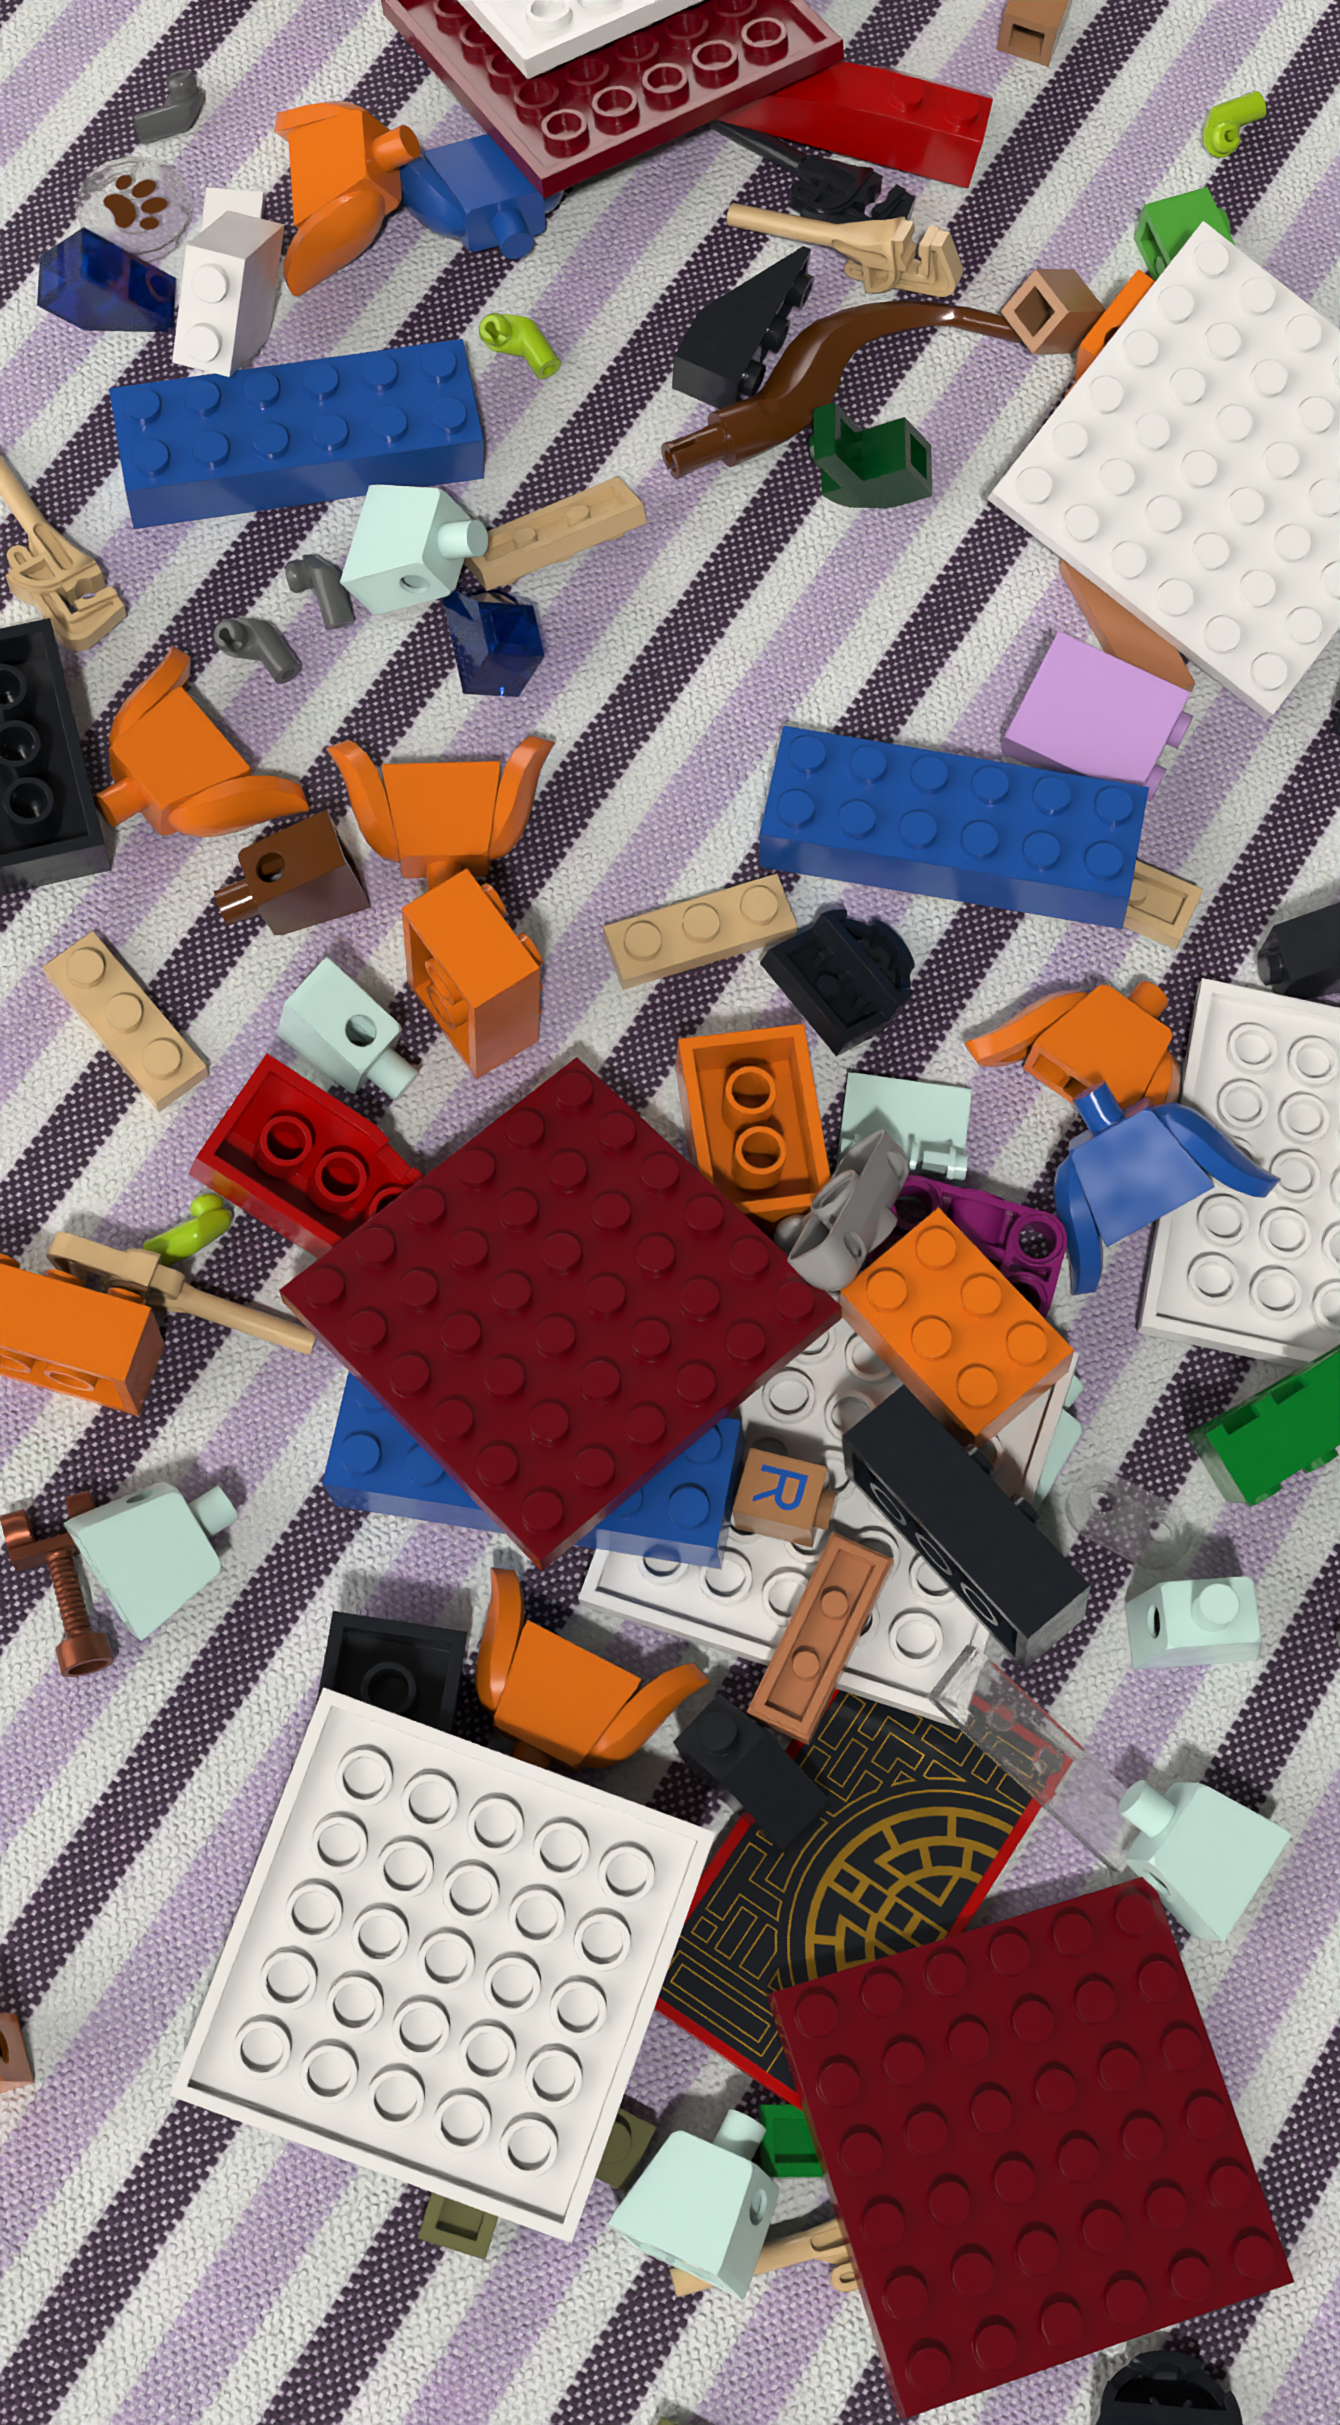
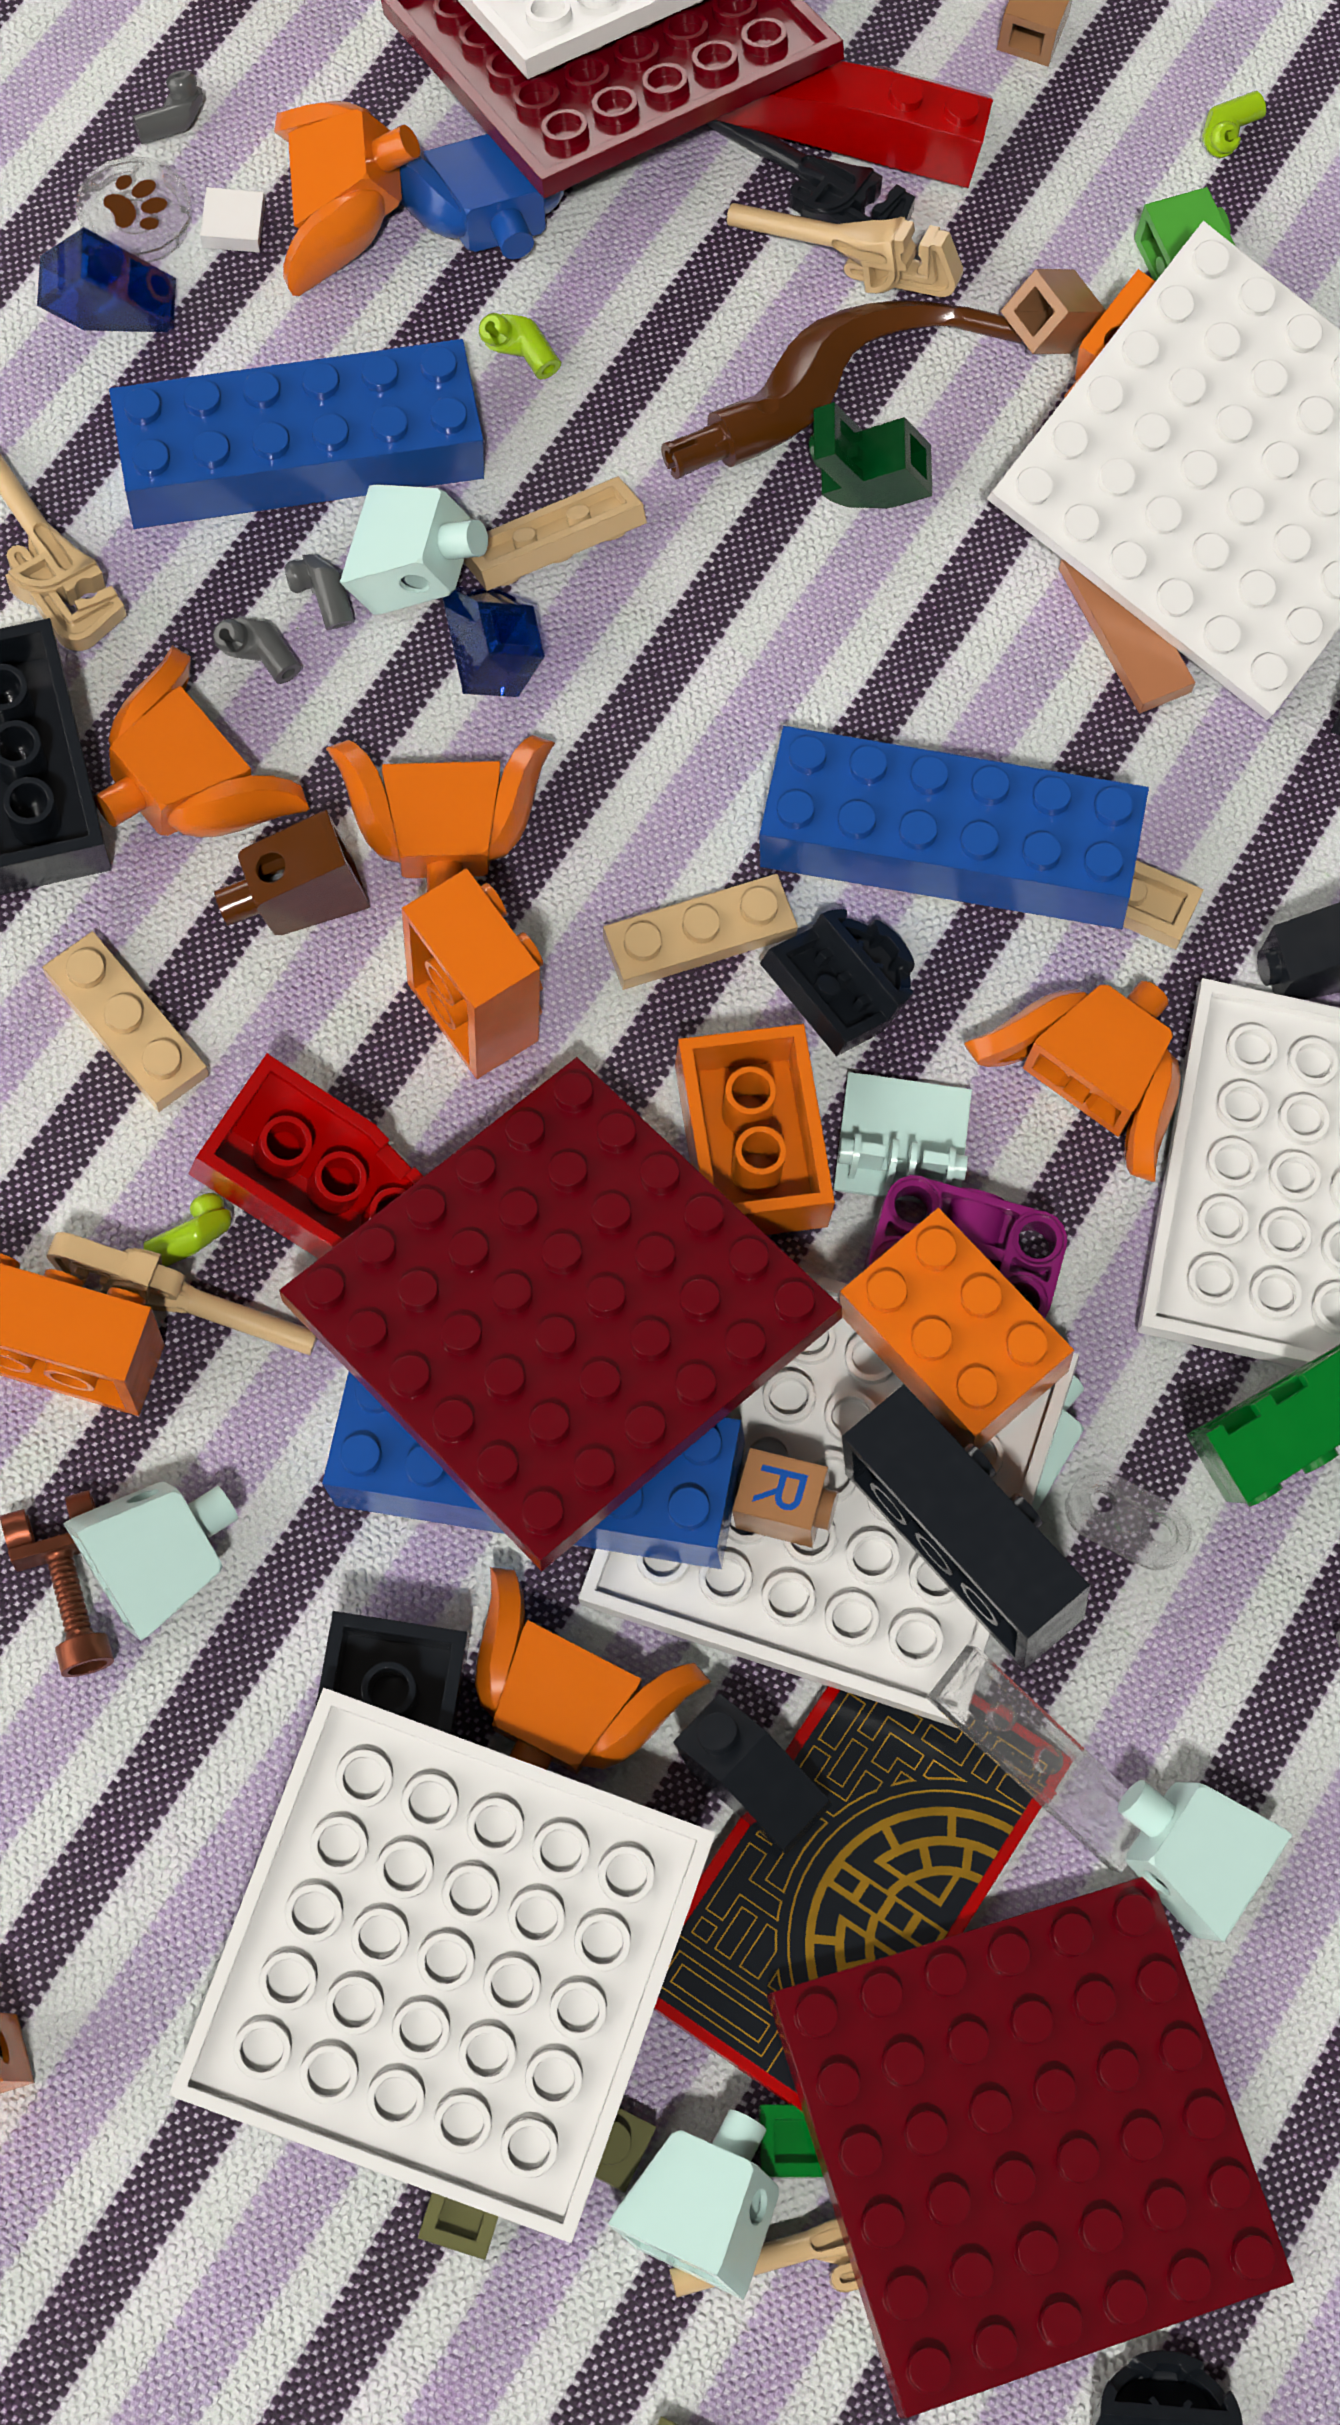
white brick [172,210,285,377] -> none
light aqua torso [277,957,420,1101] -> none
black slope [672,246,815,409] -> none
nougat tile [747,1532,894,1745] -> none
light grey piece [773,1129,910,1292] -> none
lavender brick [1002,630,1193,802] -> none
blue torso [1053,1081,1281,1296] -> none
light aqua torso [1124,1576,1262,1670] -> none

